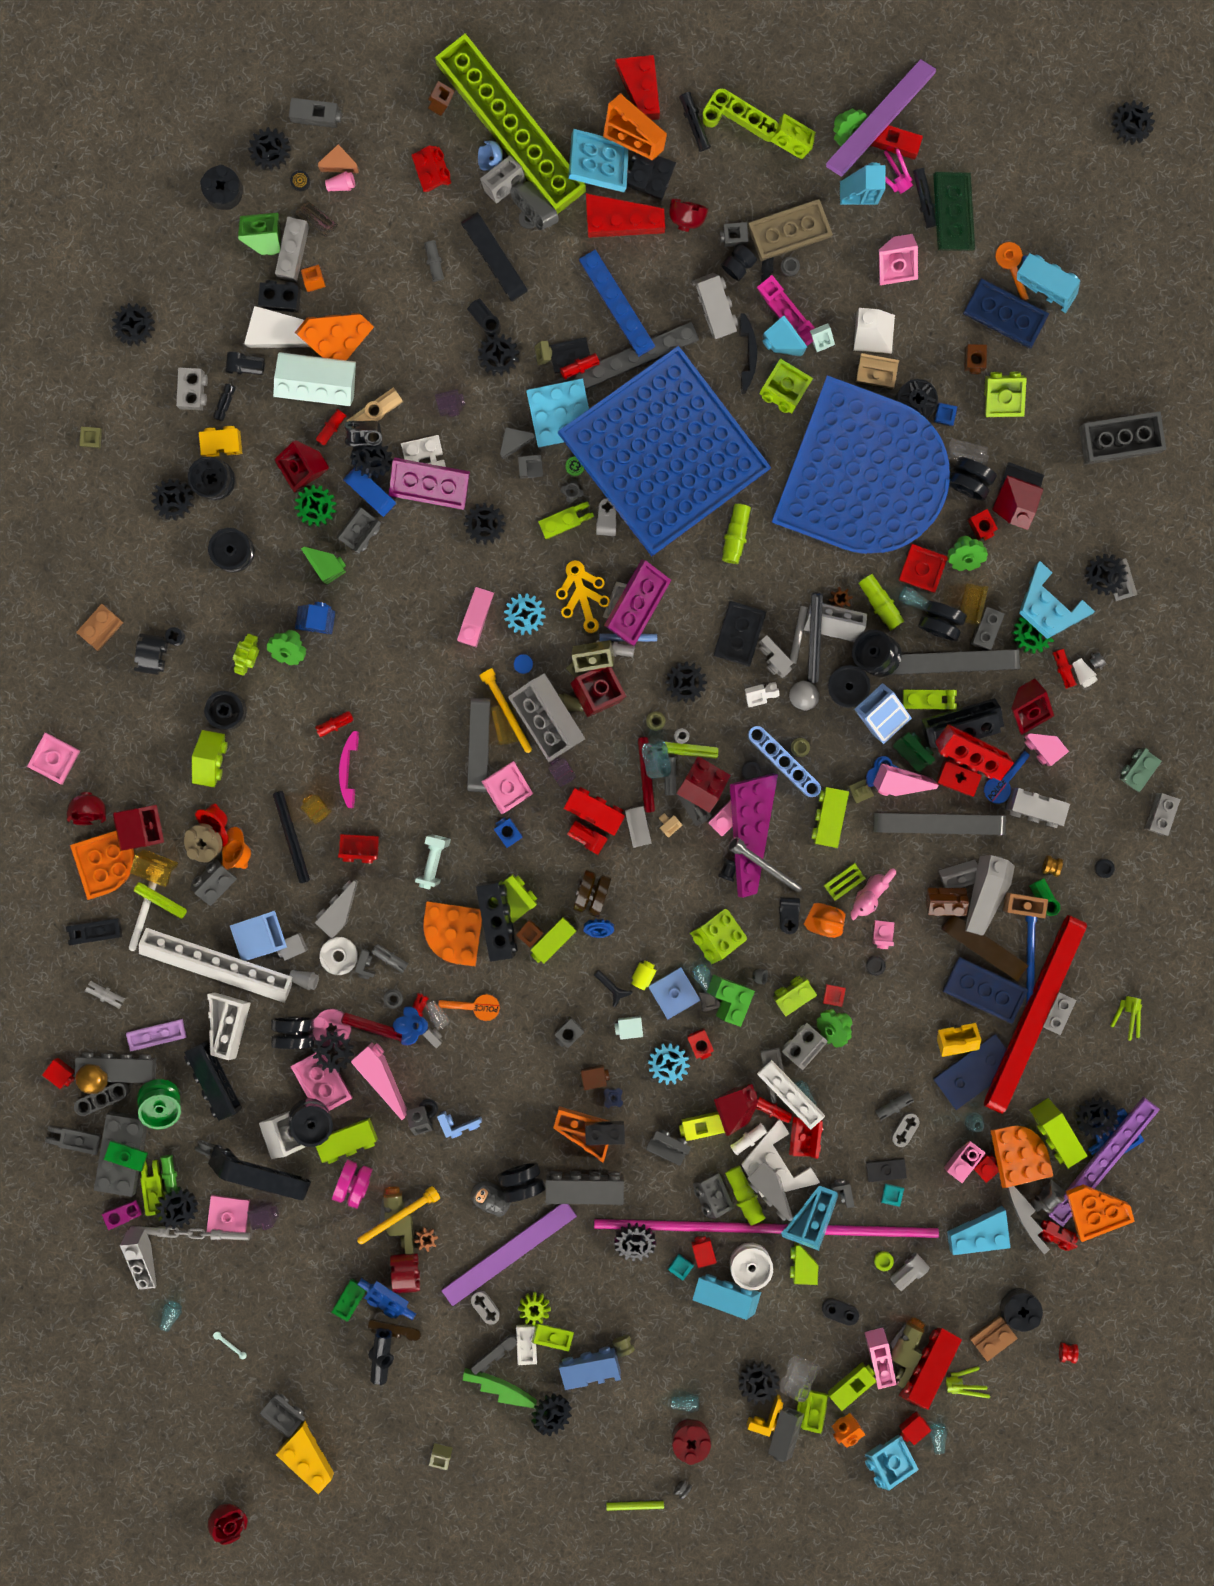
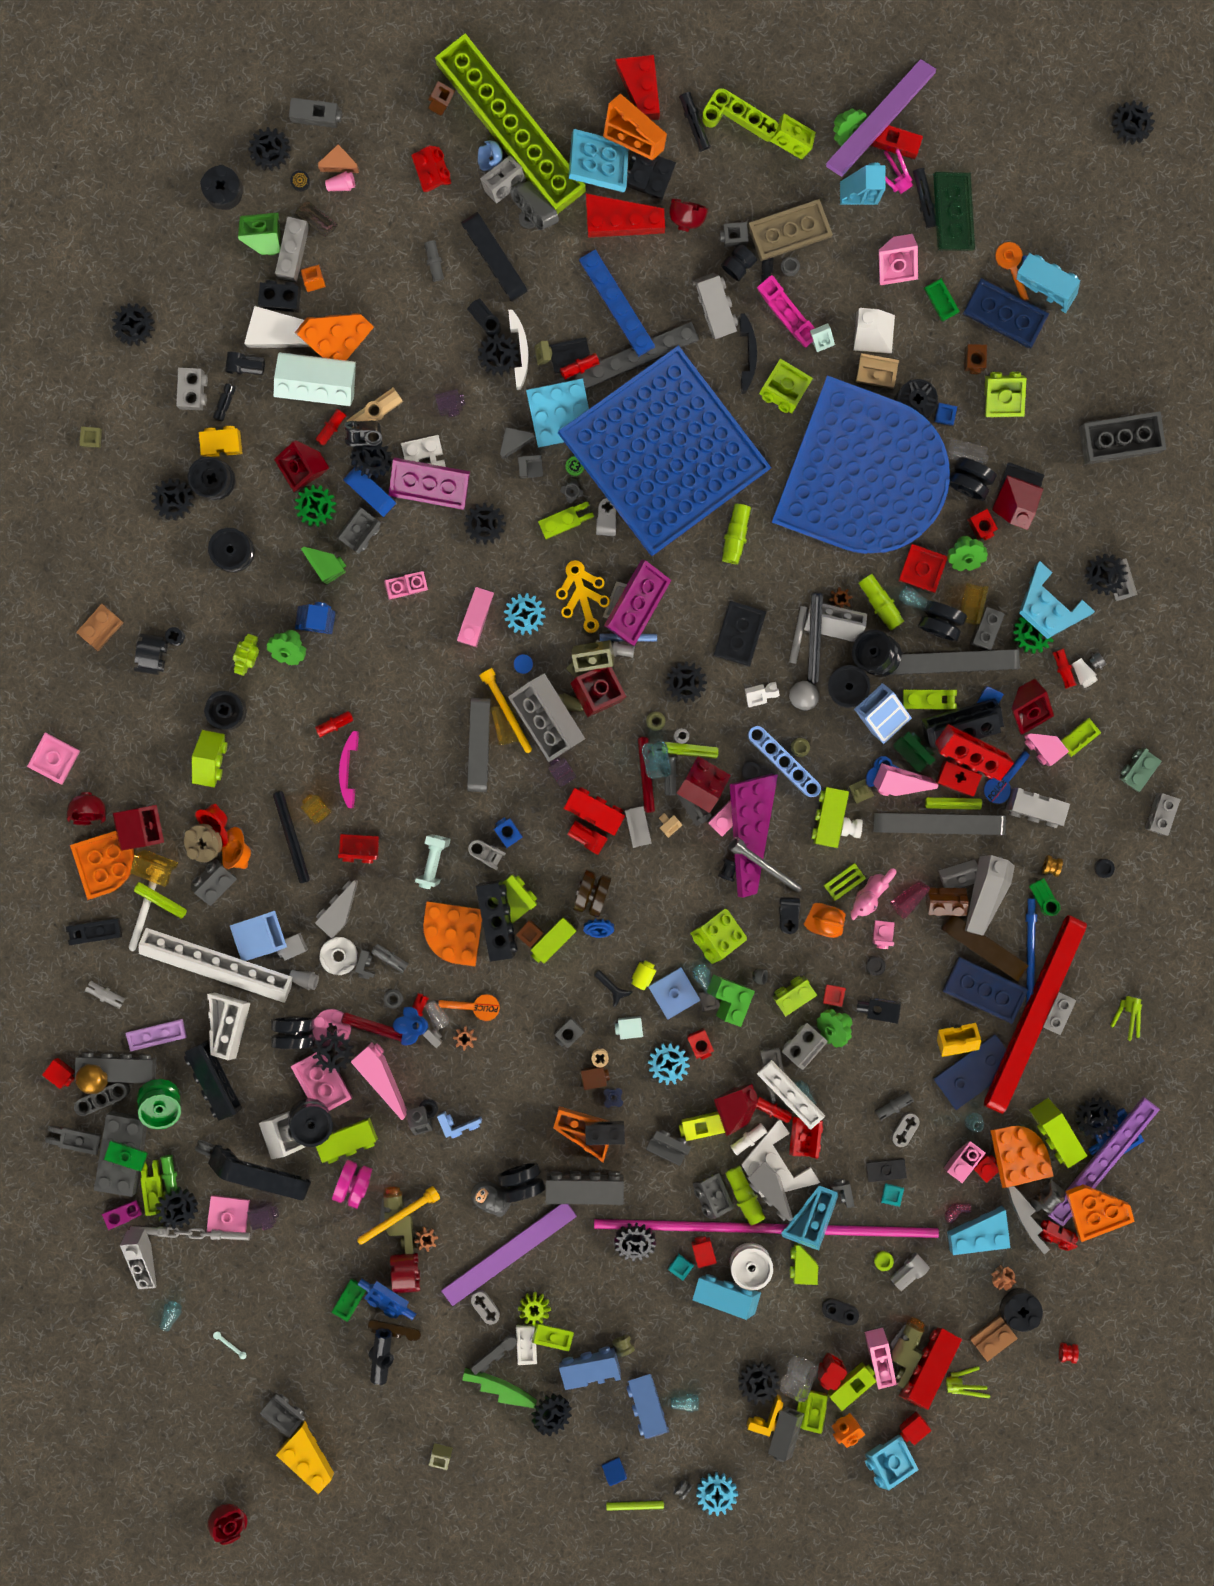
bright pink plate [481,761,533,814] -> none
dark red brick [672,1419,711,1465] -> none
light grey plate [758,635,793,678] -> none
medium azure slope [762,315,807,356] -> none
clear light blue cone [929,1423,948,1454] -> none
medium nougat slope [1003,892,1048,918] -> none
none -> bright pink slope [384,571,428,600]
none -> nougat gear [453,1026,477,1051]
none -> light grey piece [468,839,506,870]
none -> white slope [508,310,529,390]
none -> tan bush [591,1048,609,1068]
none -> blue slope [602,1457,627,1486]
none -> medium blue wedge [626,1374,670,1439]
none -> medium azure gear [696,1472,738,1516]
none -> red brick [816,1353,847,1390]
none -> white wheel [840,817,863,838]
none -> black torso [857,997,901,1024]
none -> clear pink slope [890,881,930,919]
none -> green plate [924,278,960,322]
none -> lime axle [925,797,982,810]
none -> clear pink arm [945,1203,971,1223]
none -> blue slope [977,686,1004,704]
none -> nougat gear [991,1265,1016,1291]
none -> lime plate [1060,718,1101,757]

